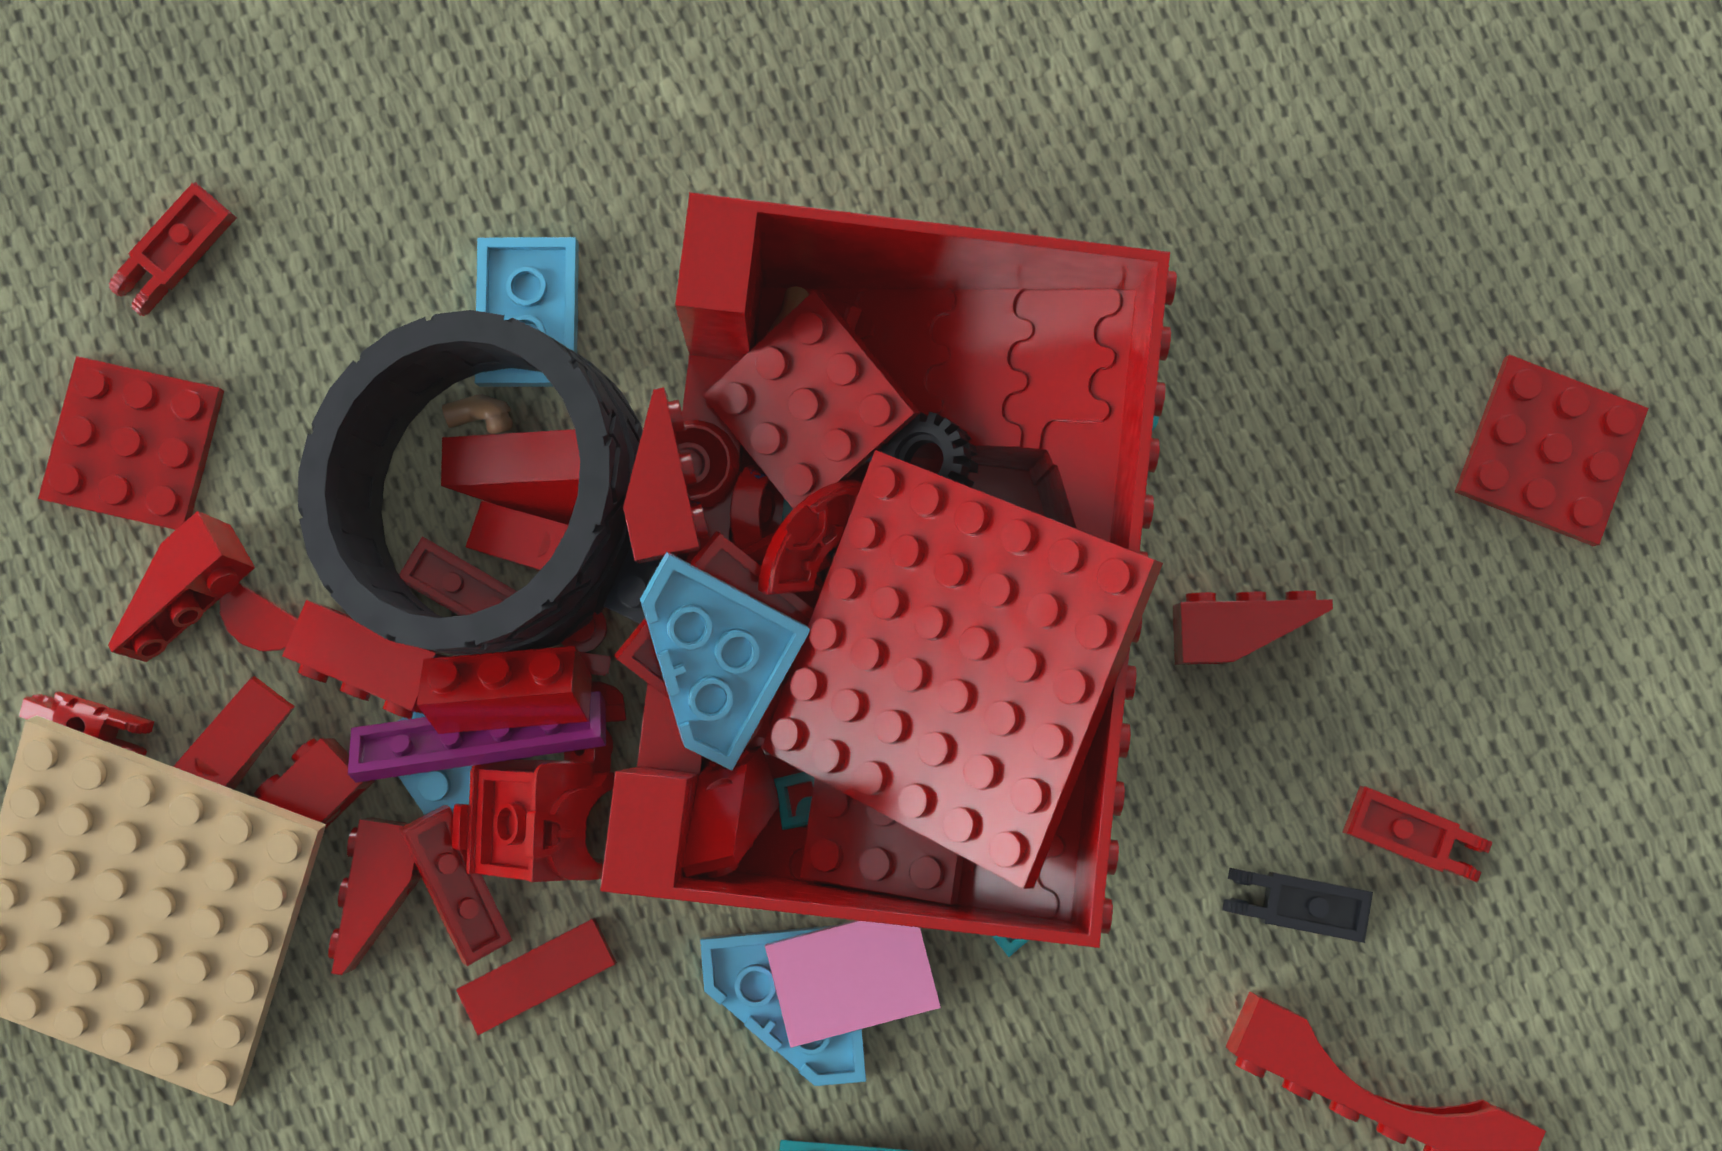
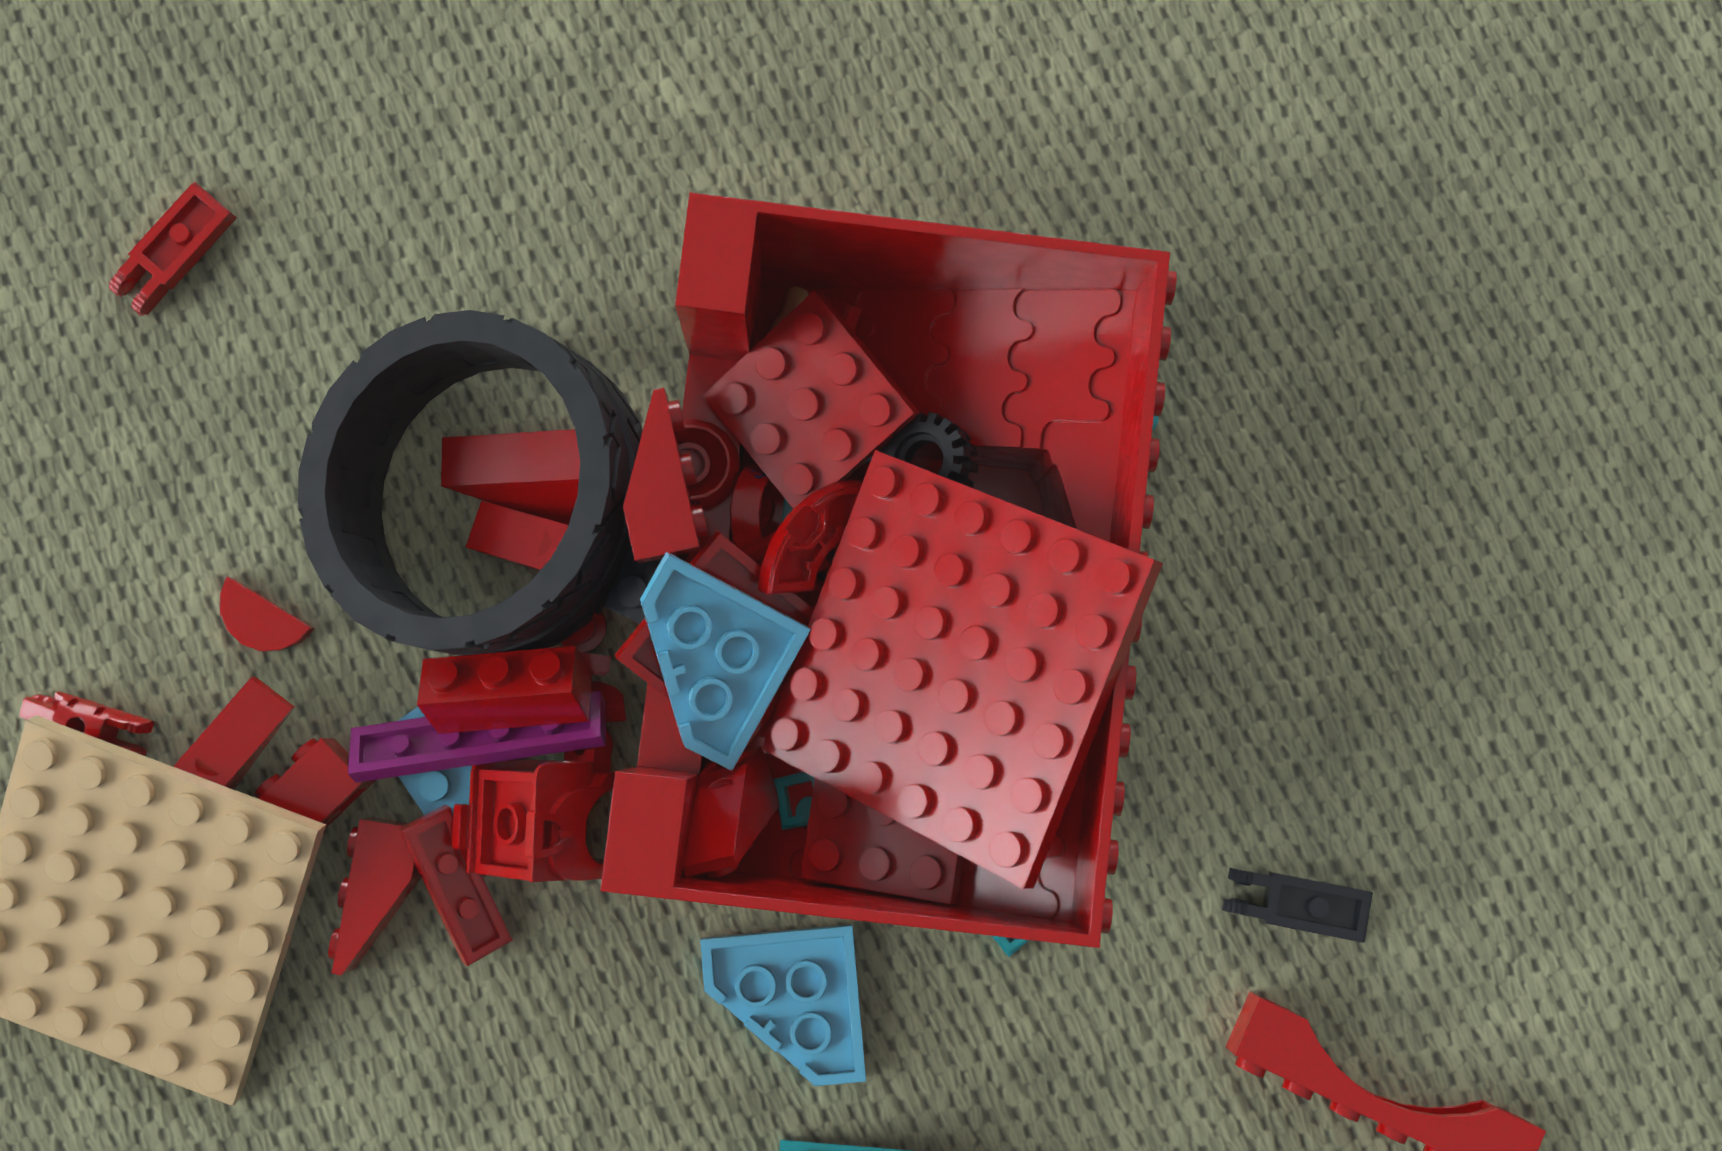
red plate [38,356,224,530] -> none
red slope [108,511,255,662] -> none
red brick [282,600,450,719] -> none
red tile [399,536,517,616] -> none
medium nougat arm [442,394,513,434] -> none
red tile [456,917,617,1035] -> none
medium azure plate [475,237,579,387] -> none
bright pink tile [765,920,941,1048] -> none
red slope [1173,591,1333,665] -> none
red hinge [1342,786,1492,883] -> none
red plate [1455,354,1649,546] -> none

